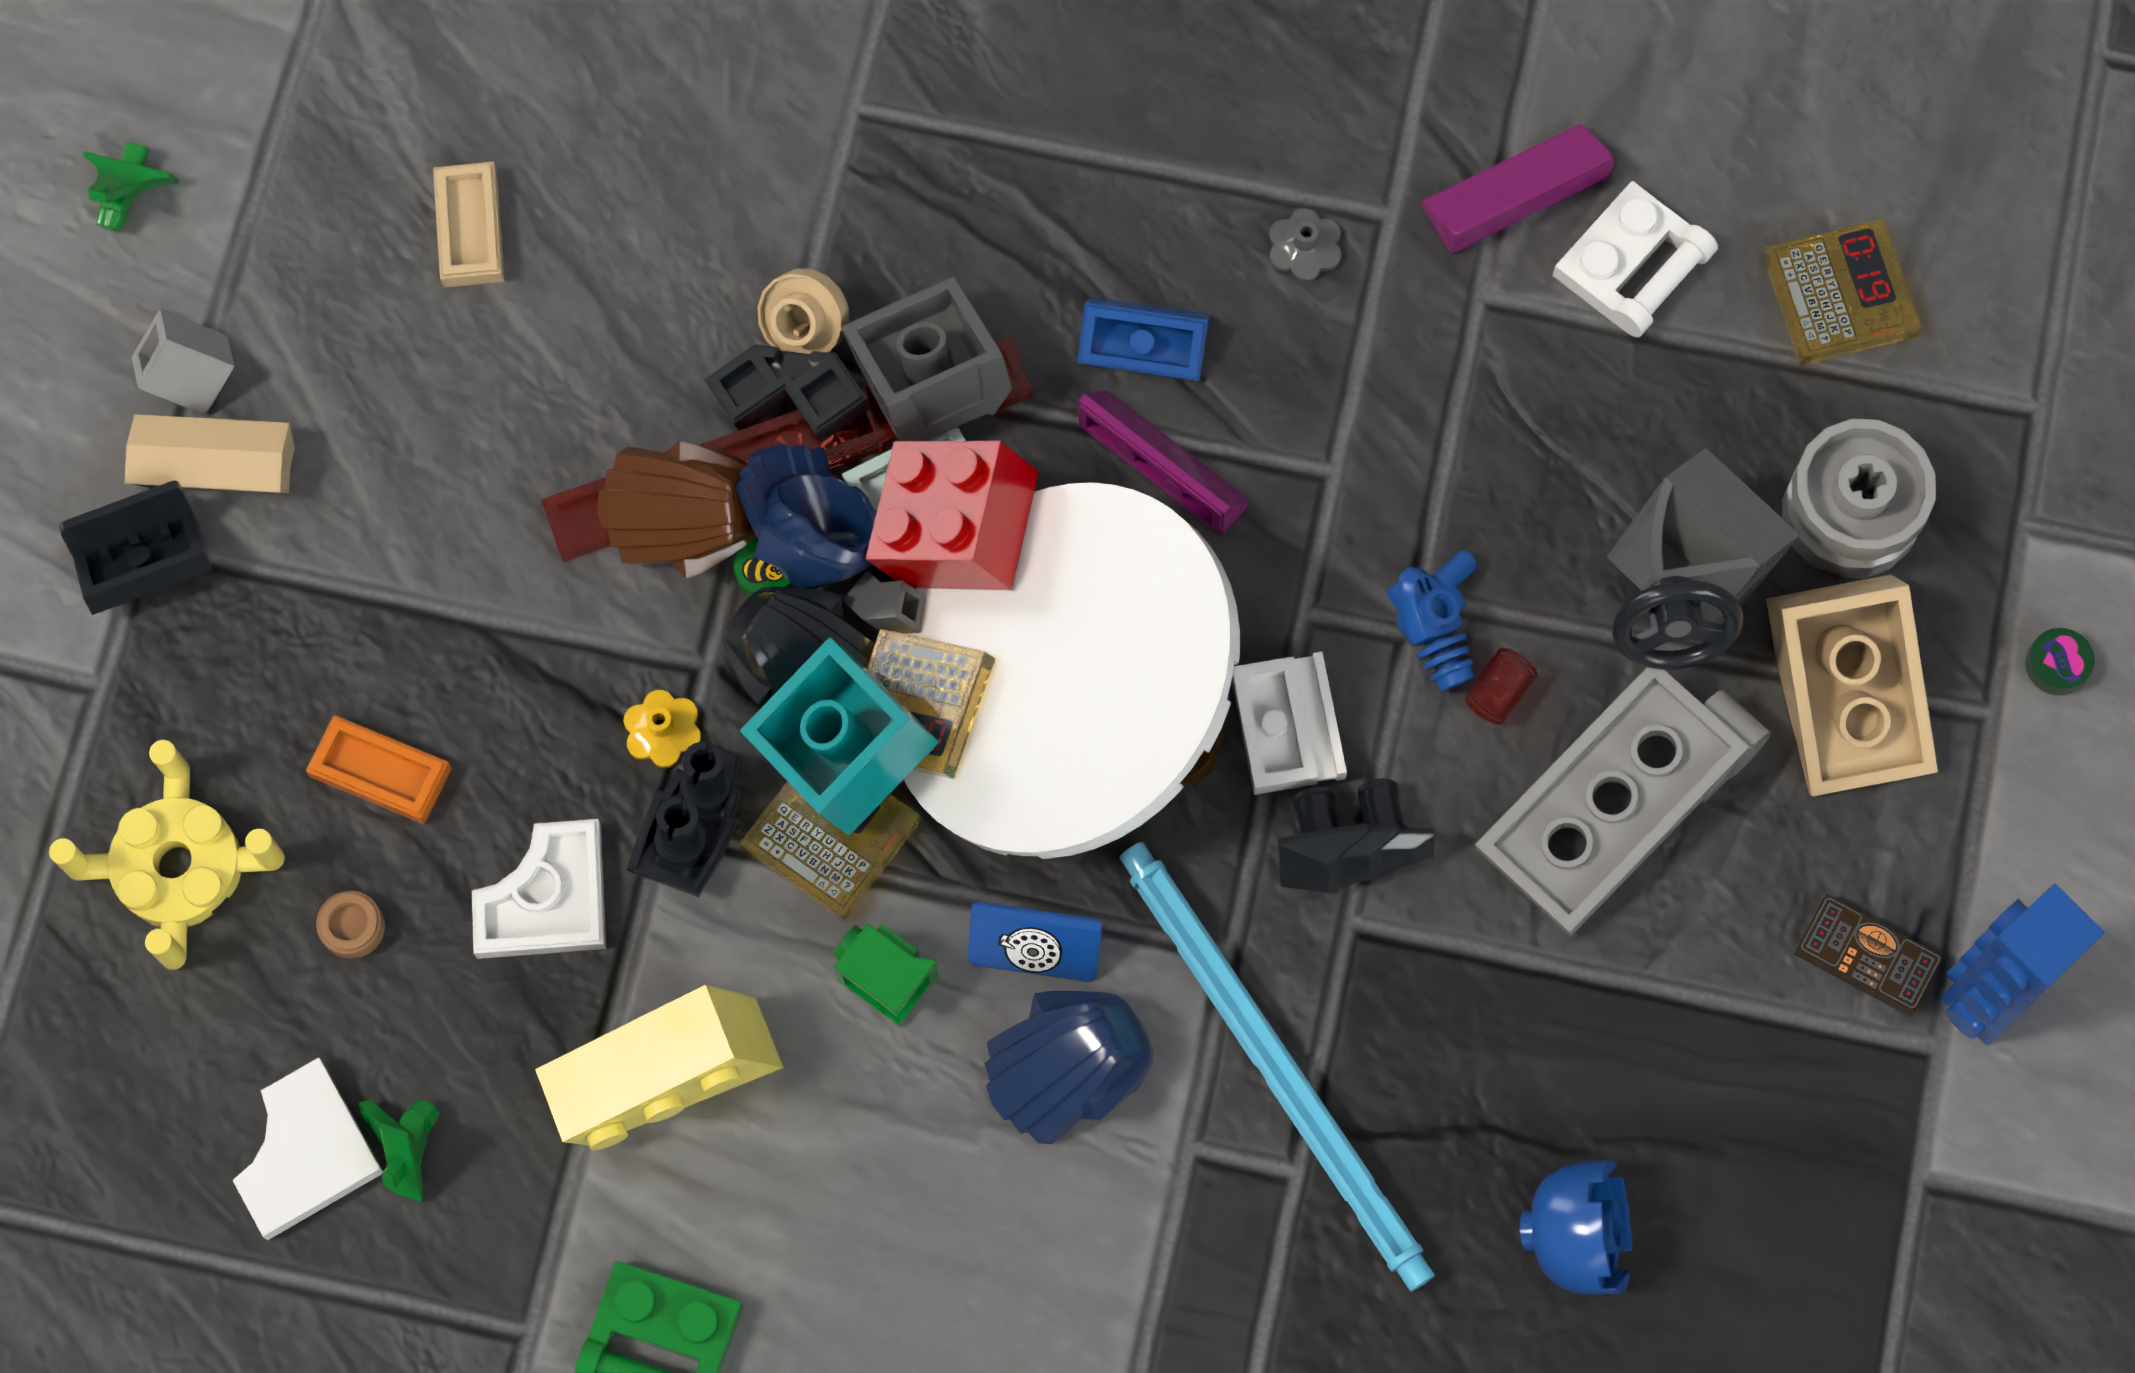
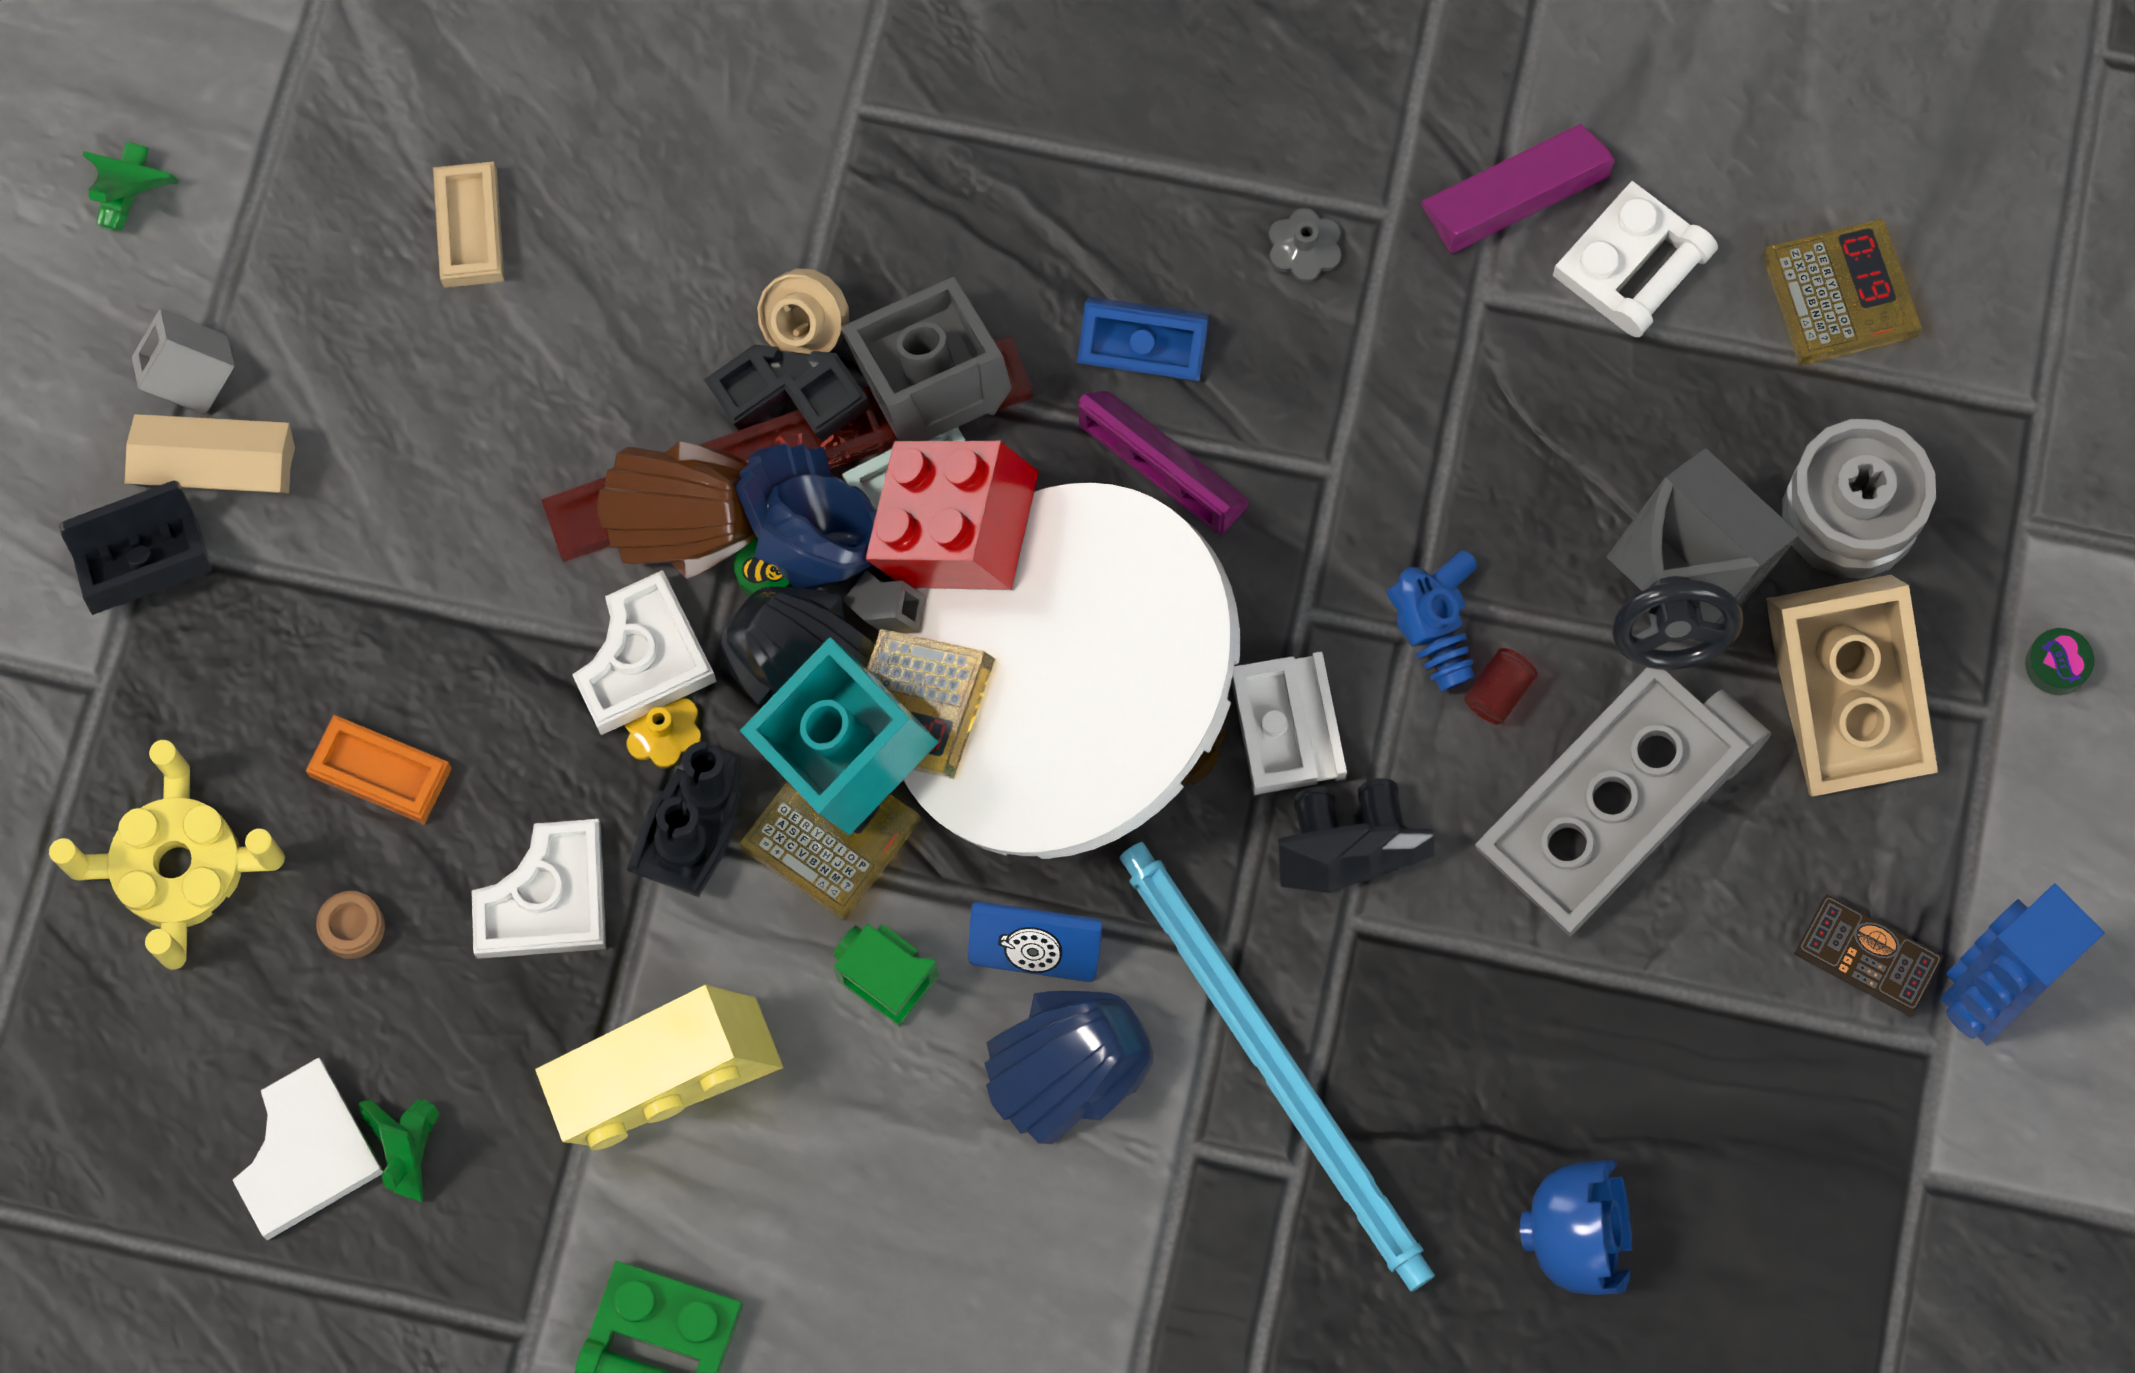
none -> white tile [573,570,717,735]

